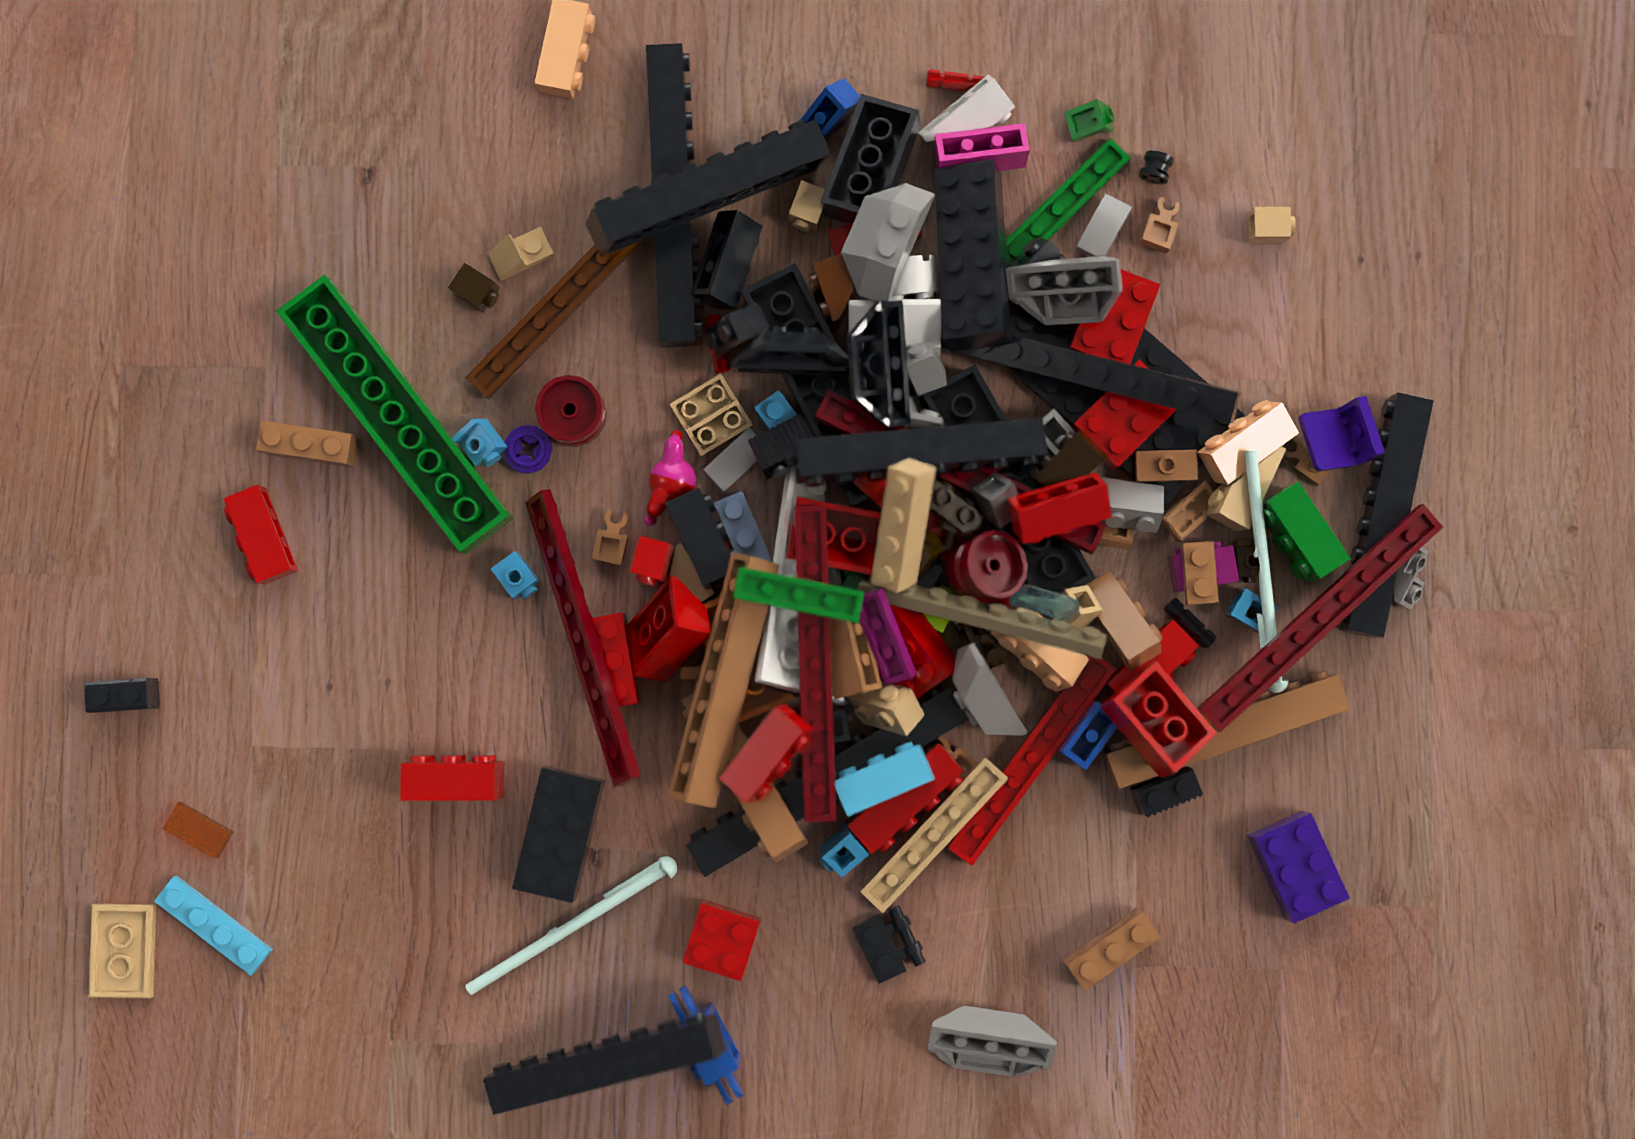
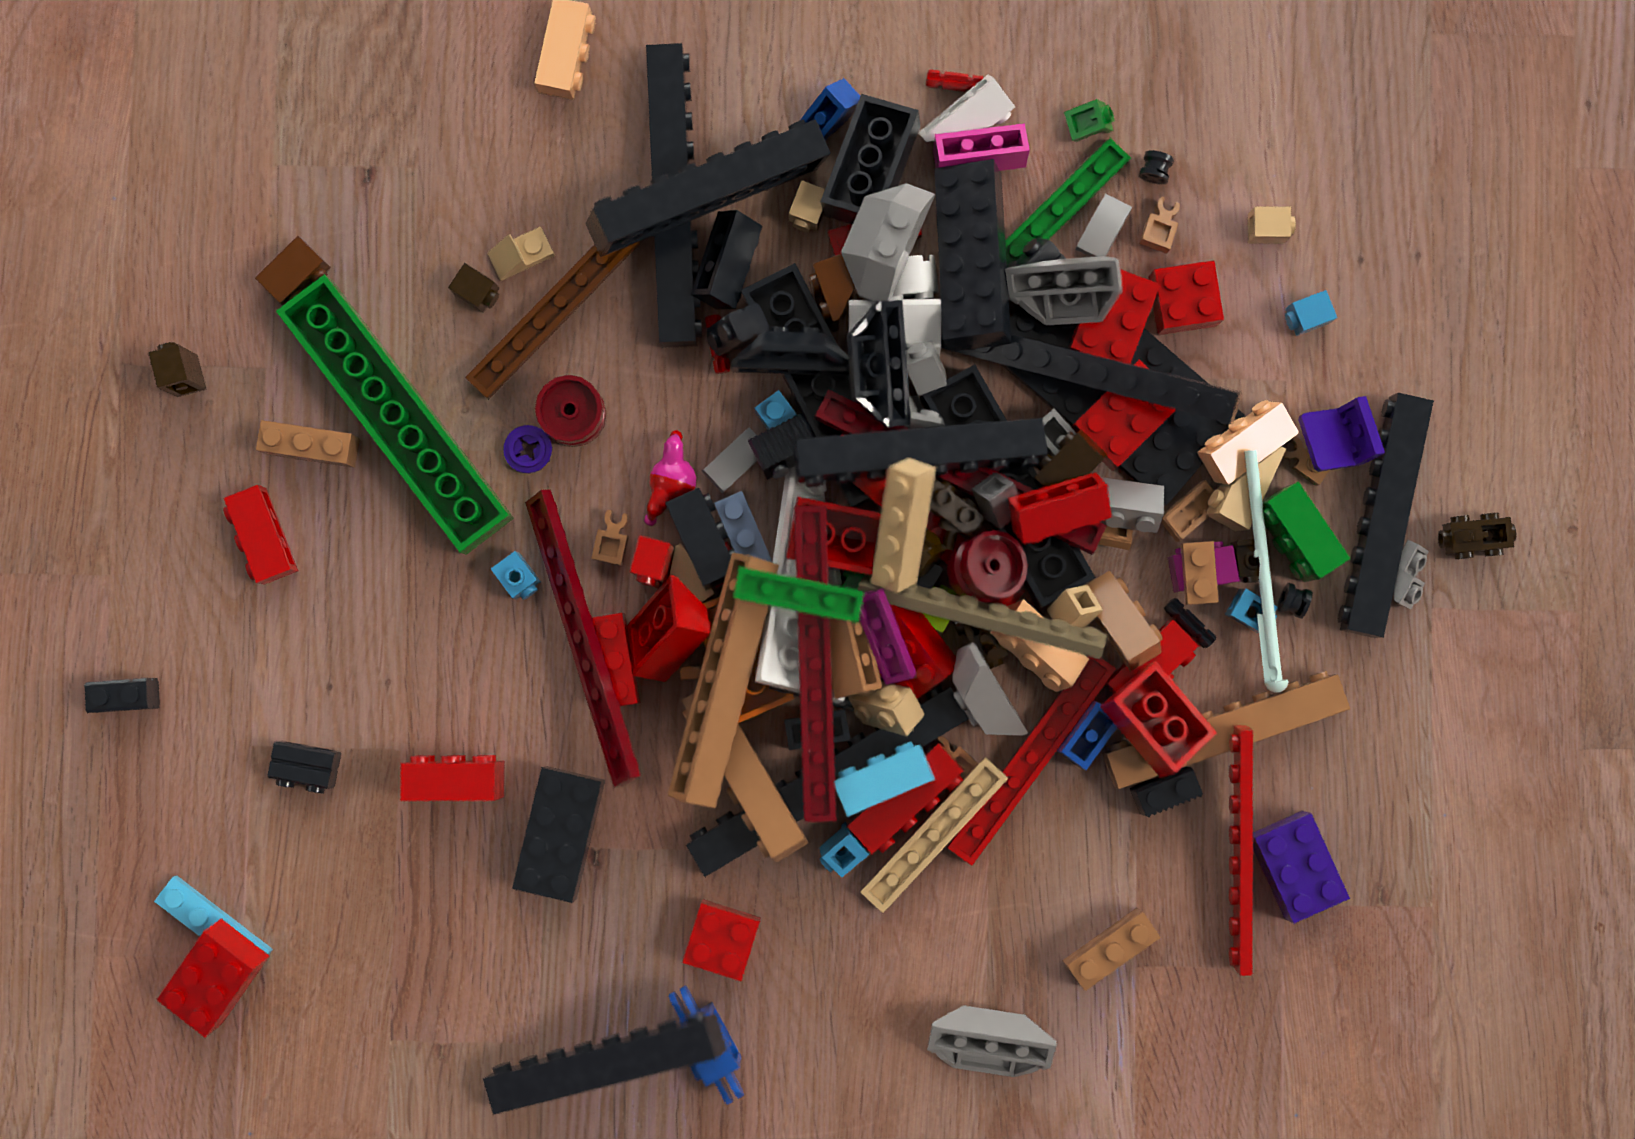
tan tile [88,903,157,998] -> none
clear orange tile [163,802,234,859] -> none
dark azure brick [452,419,507,467] -> none
light aqua bar [465,856,677,995] -> none
tan slope [669,373,753,456] -> none
red brick [719,705,814,804] -> none
black plate [852,905,926,984] -> none
clear light blue tile [1009,584,1080,621] -> none
medium nougat plate [1134,450,1198,482] -> none
dark red plate [1197,504,1443,733] -> none
none -> dark brown brick [148,342,206,397]
none -> red brick [157,918,270,1038]
none -> reddish brown brick [255,236,331,305]
none -> black brick [267,741,341,793]
none -> red brick [1148,260,1224,335]
none -> red plate [1229,725,1253,976]
none -> black wheel [1277,583,1313,619]
none -> dark azure brick [1285,290,1337,336]
none -> dark brown brick [1438,512,1517,560]

